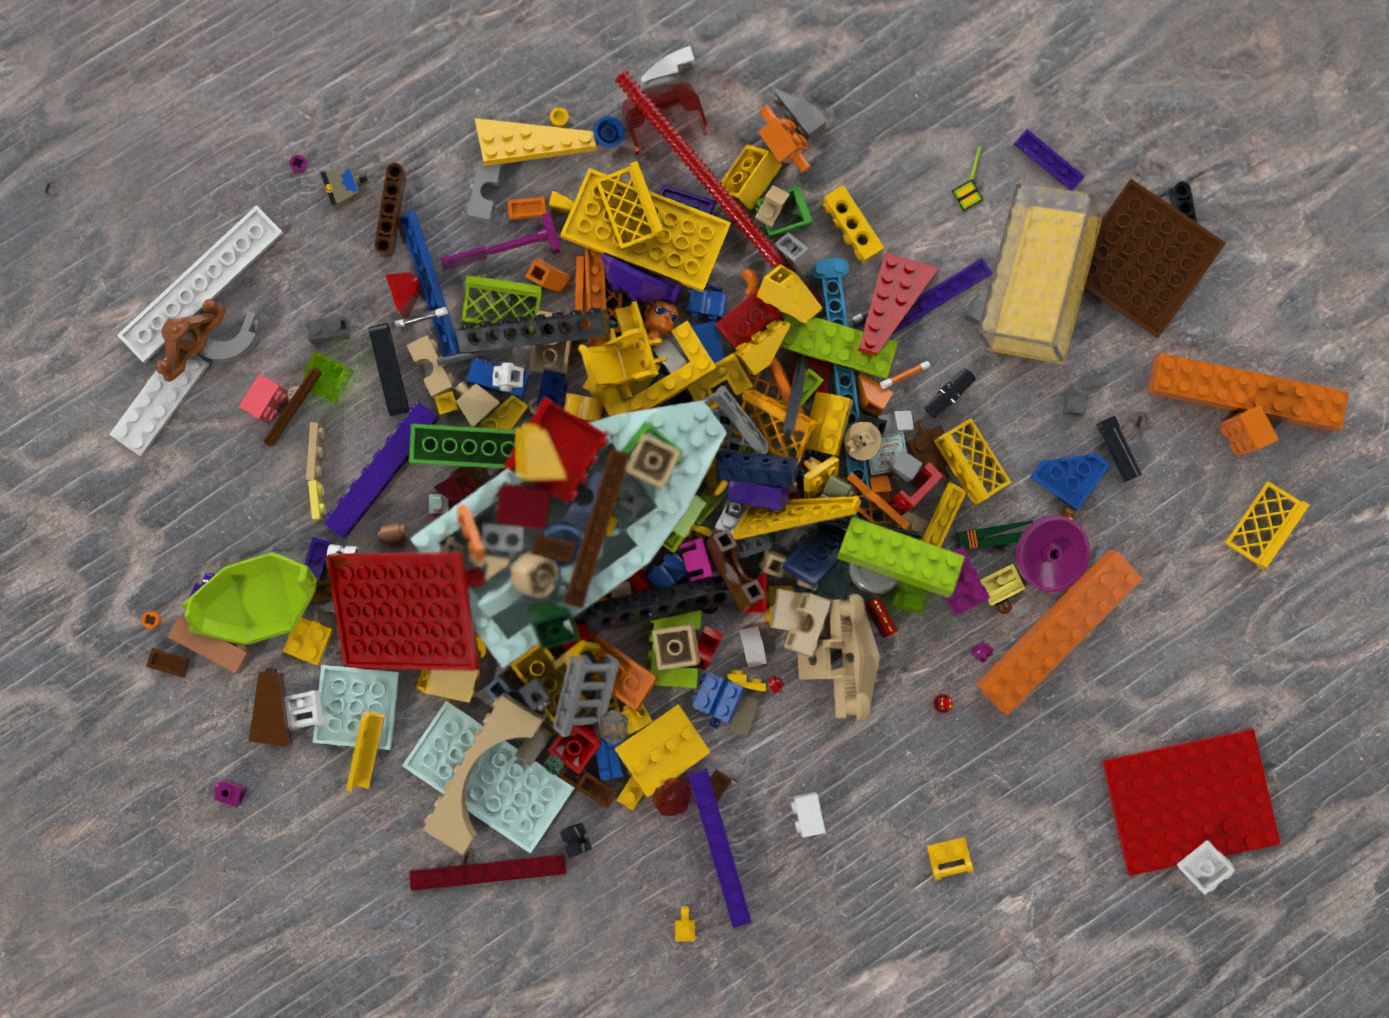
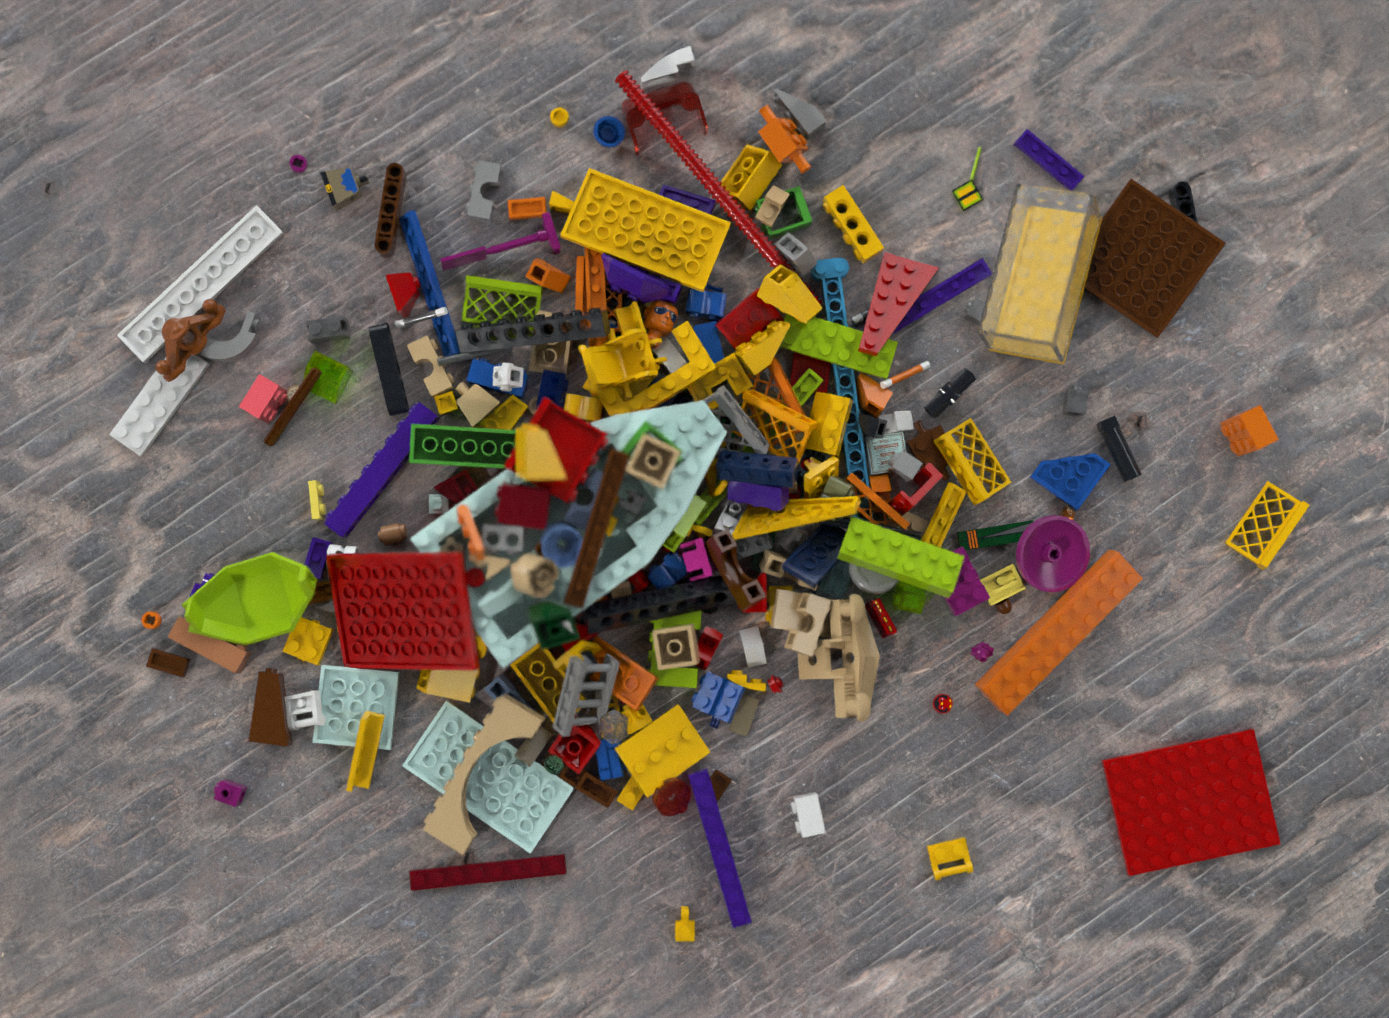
tan plate [306,422,325,481] -> none
yellow wing [475,118,596,166] -> none
flat silver brick [519,678,552,710] -> none
reddish brown tile [532,534,576,563] -> none
black wheel [559,822,592,858] -> none
yellow fence [596,161,666,250] -> none
orange arm [741,269,759,296] -> none
black axle [782,354,808,437] -> none
tan plate [844,422,883,460] -> none
orange brick [1147,353,1349,432] -> none
white plate [1177,840,1235,895] -> none

